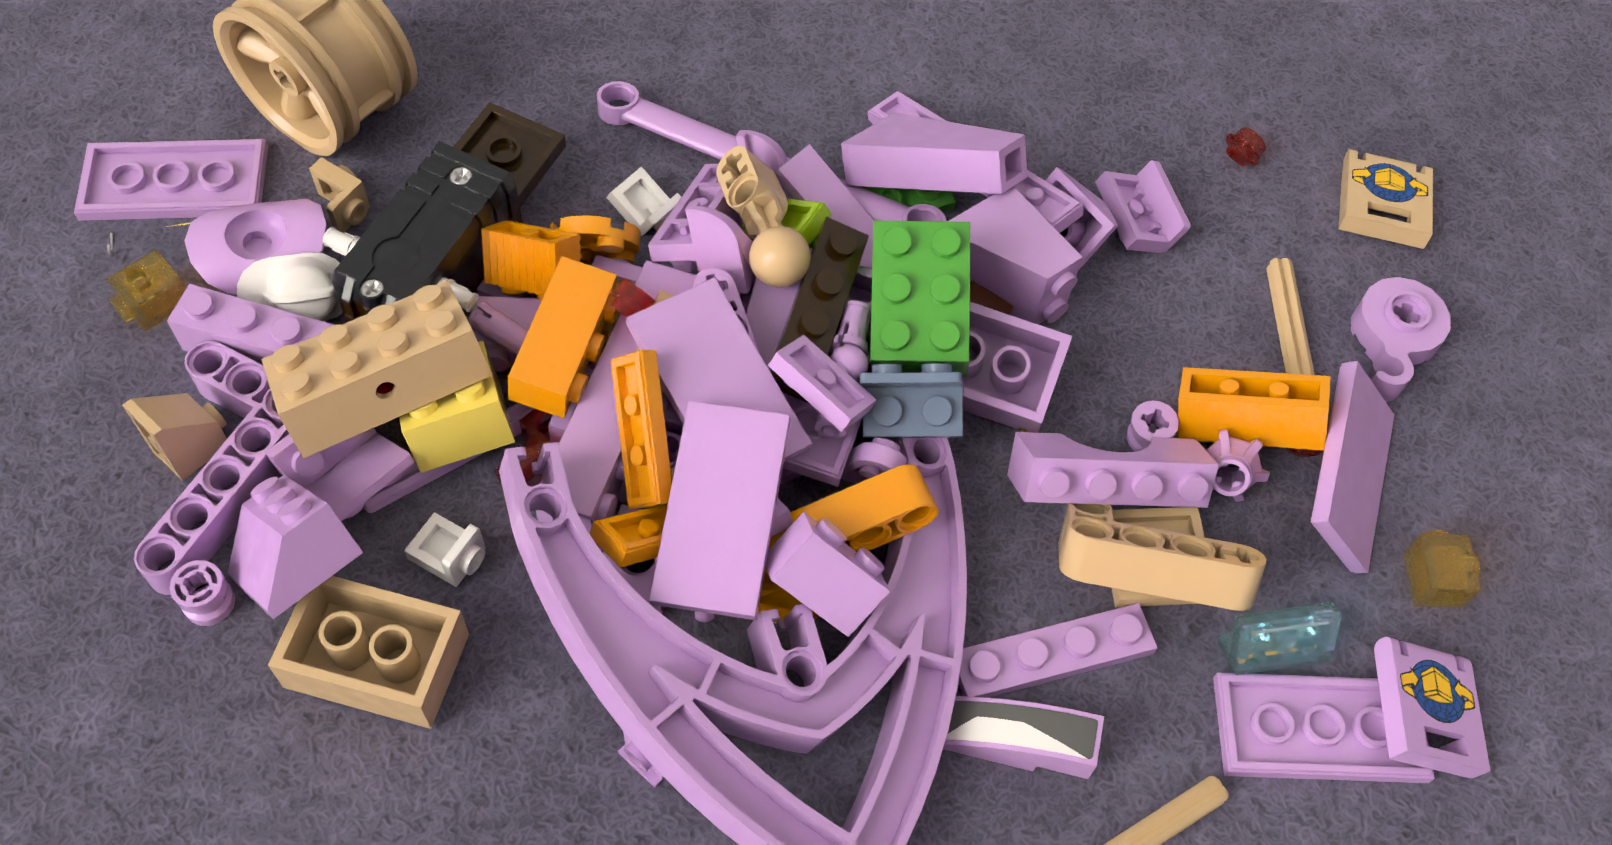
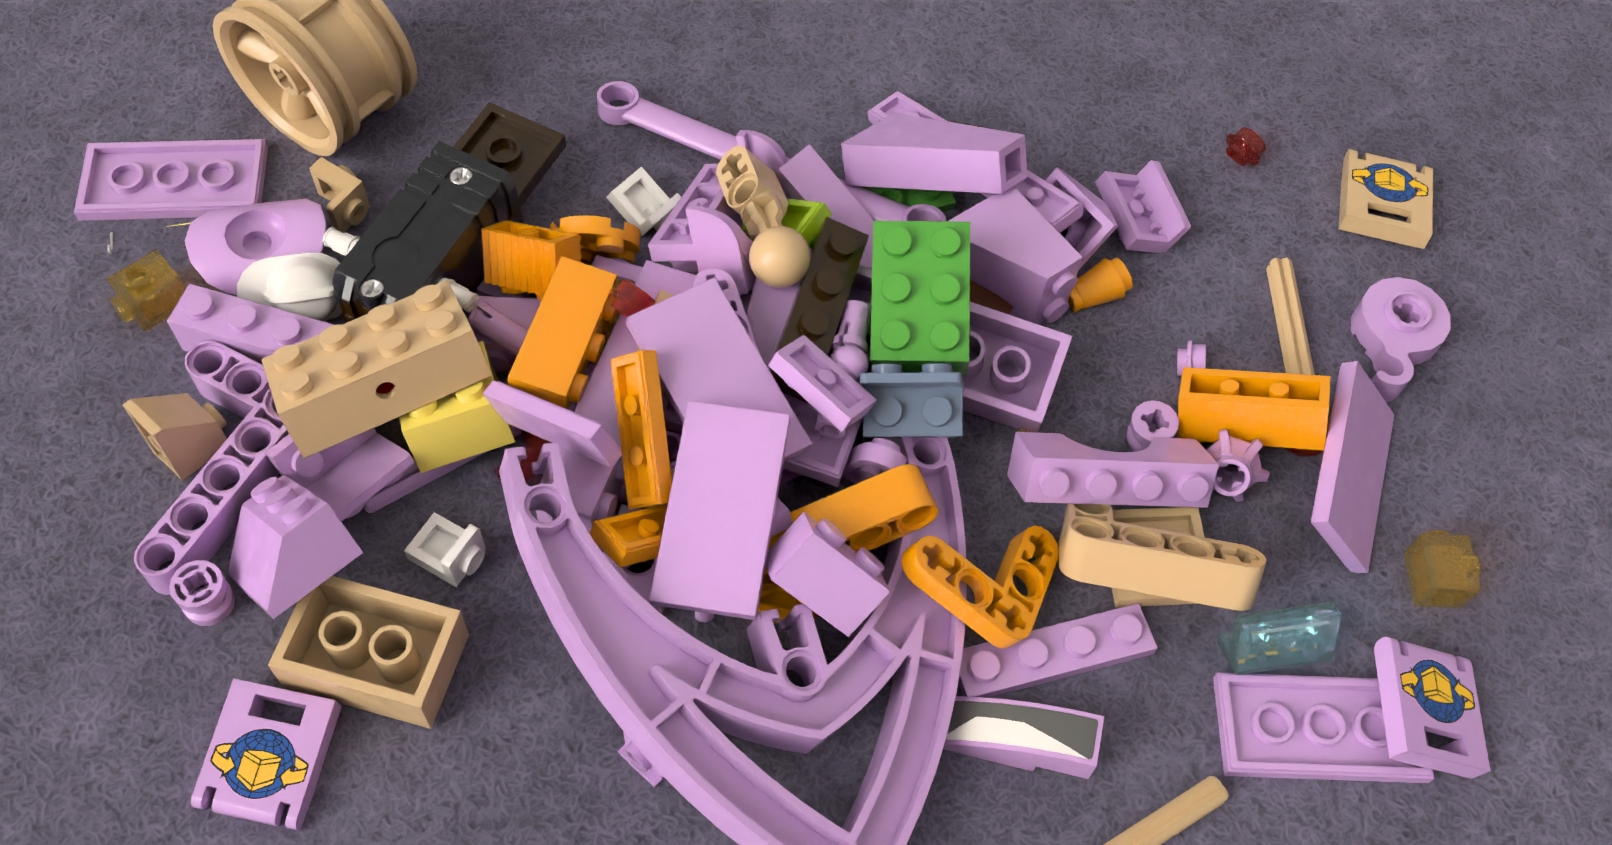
none -> lavender container [191,678,342,831]
none -> lavender tile [483,381,623,468]
none -> light orange beam [901,525,1059,649]
none -> light orange cone [1067,257,1133,312]
none -> lavender plate [1177,340,1206,376]

